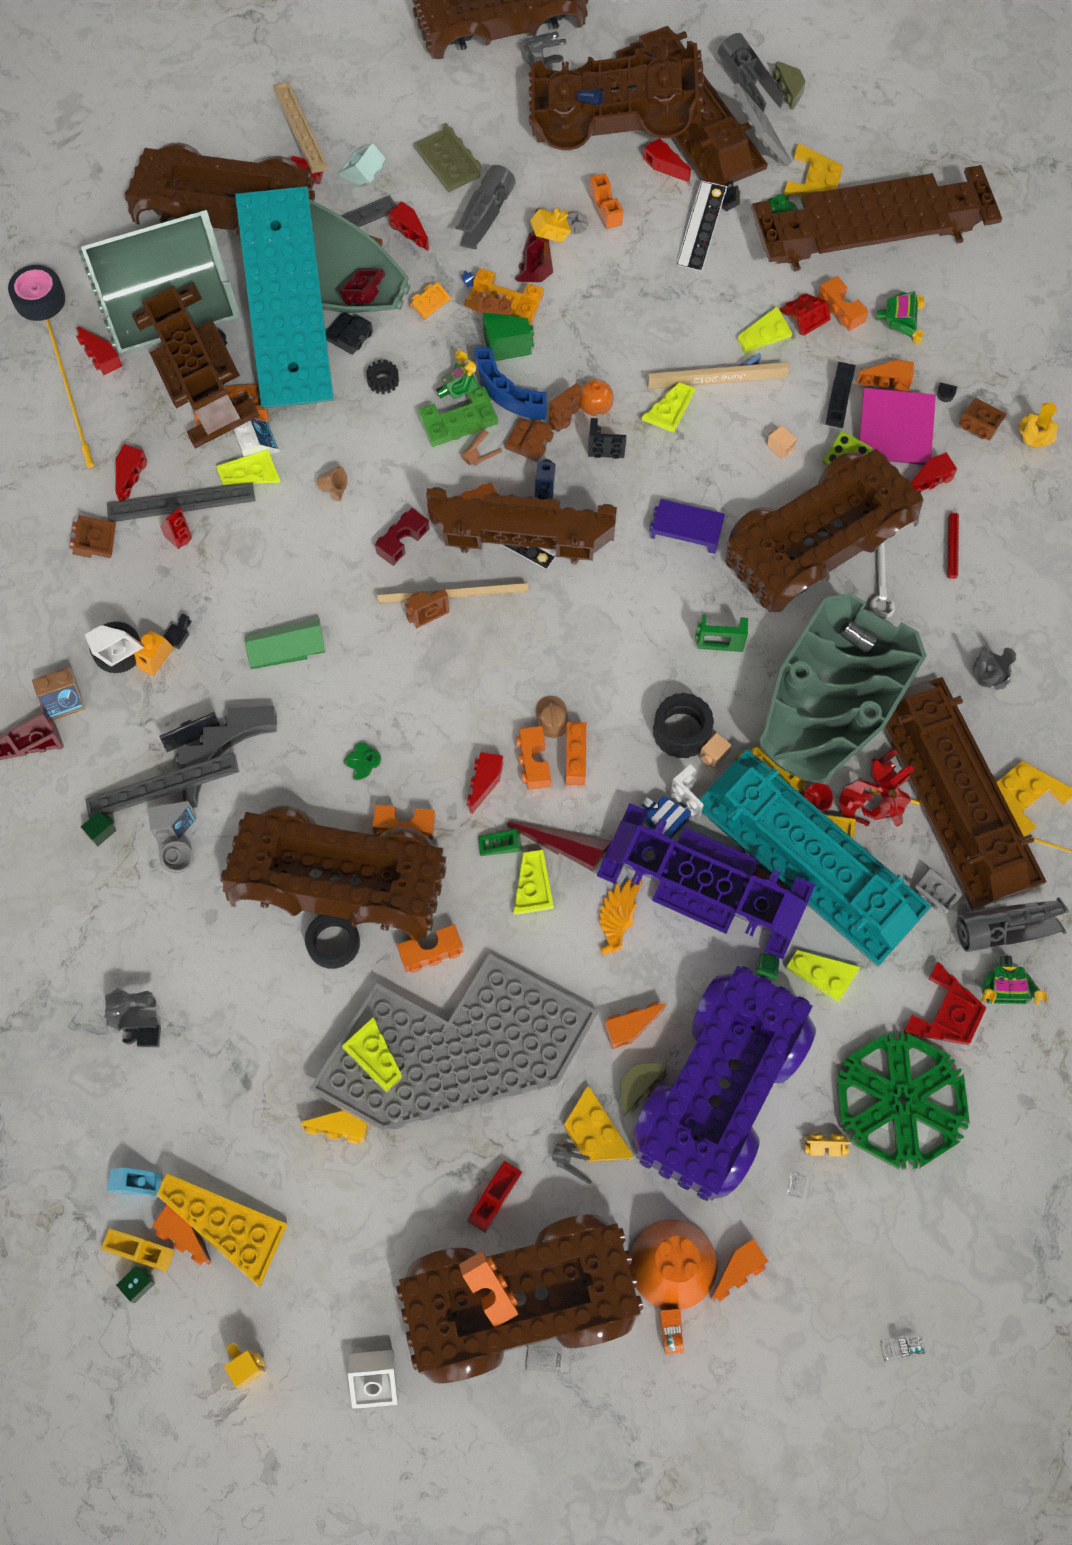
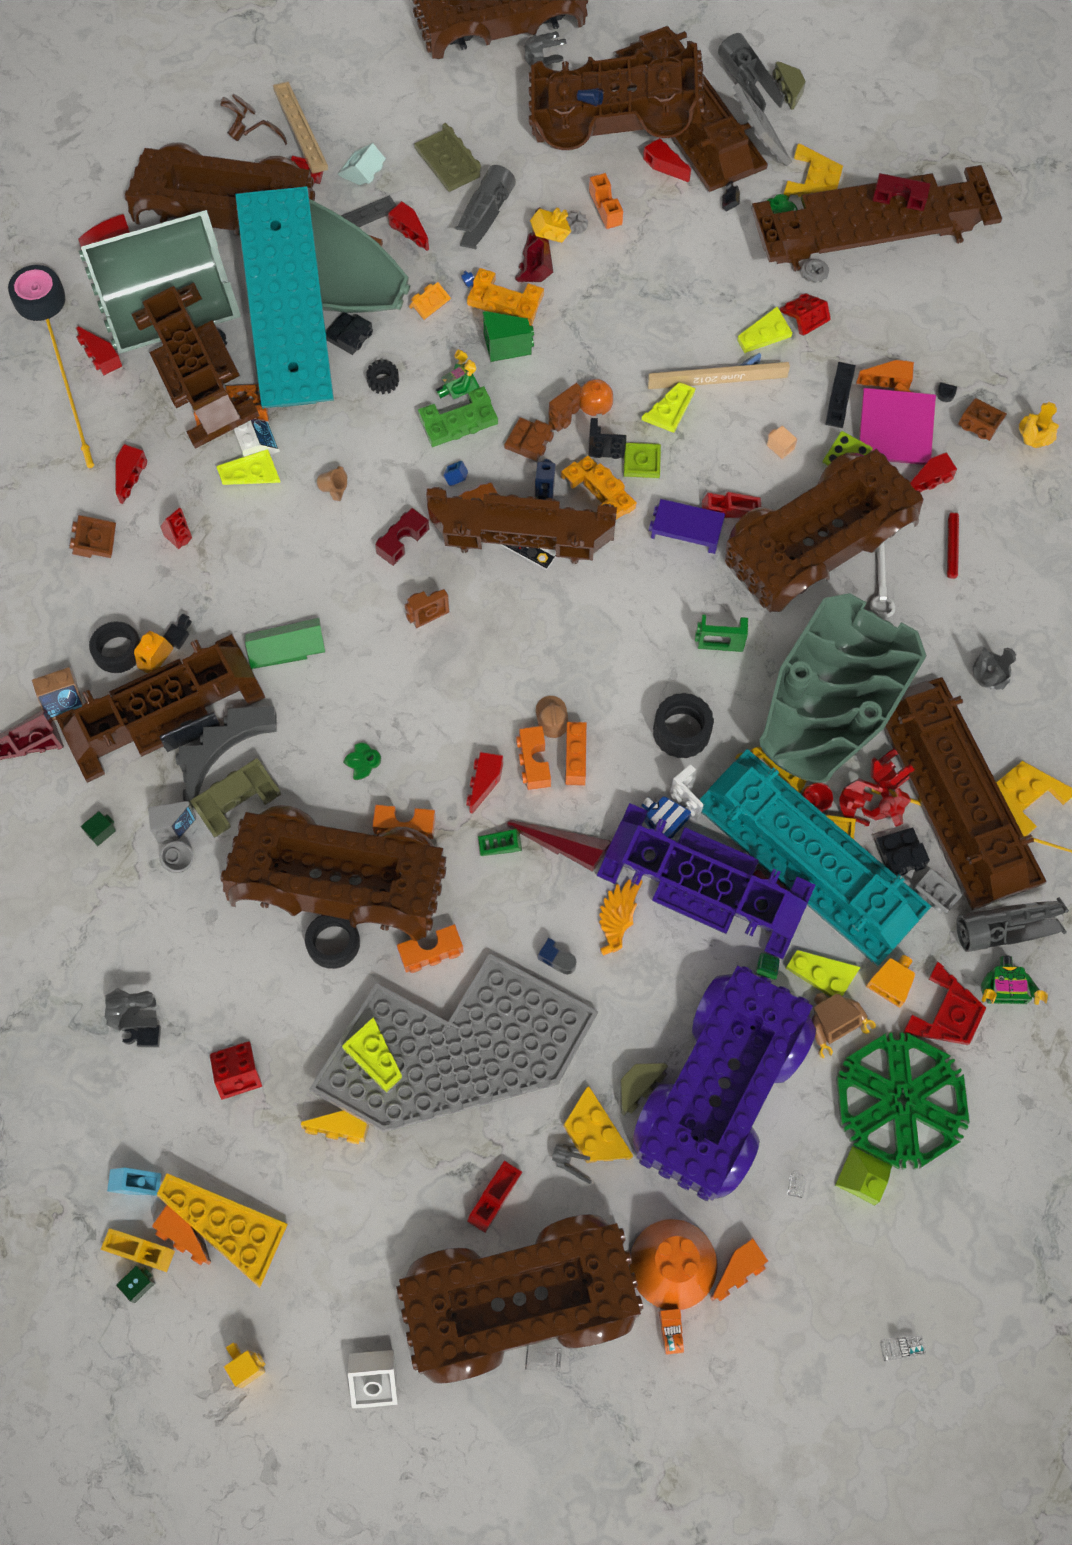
white slope [85,625,144,666] -> none
dark grey tile [85,752,239,818] -> none
dark grey tile [107,483,256,522] -> none
dark red plate [339,269,386,305] -> none
tan tile [378,583,529,604] -> none
orange arch [459,1251,518,1328] -> none
nougat plant [461,429,502,466] -> none
dark orange plate [464,292,512,315] -> none
blue brick [474,348,546,420] -> none
neon yellow wing [514,850,554,915] -> none
orange slope [604,1002,666,1049] -> none
sticker [676,180,727,271] -> none
light nougat brick [700,733,732,768] -> none
yellow hinge [804,1133,850,1157] -> none
orange arch [818,276,869,331] -> none
dark grey piece [839,619,877,652] -> none
green torso [877,291,925,344] -> none
none -> reddish brown piece [55,634,265,783]
none -> red slope [78,214,130,250]
none -> olive bracket [190,758,281,838]
none -> red bracket [210,1041,263,1100]
none -> reddish brown plant [221,93,287,145]
none -> blue slope [444,461,468,486]
none -> leg [538,937,577,975]
none -> light orange bracket [561,456,637,520]
none -> lime tile [624,443,661,478]
none -> red slope [702,492,761,518]
none -> light grey gear [801,259,829,283]
none -> medium nougat torso [812,993,876,1059]
none -> lime slope [835,1146,892,1206]
none -> light orange torso [866,955,915,1008]
none -> dark red arch [872,173,931,211]
none -> black plate [875,827,930,876]

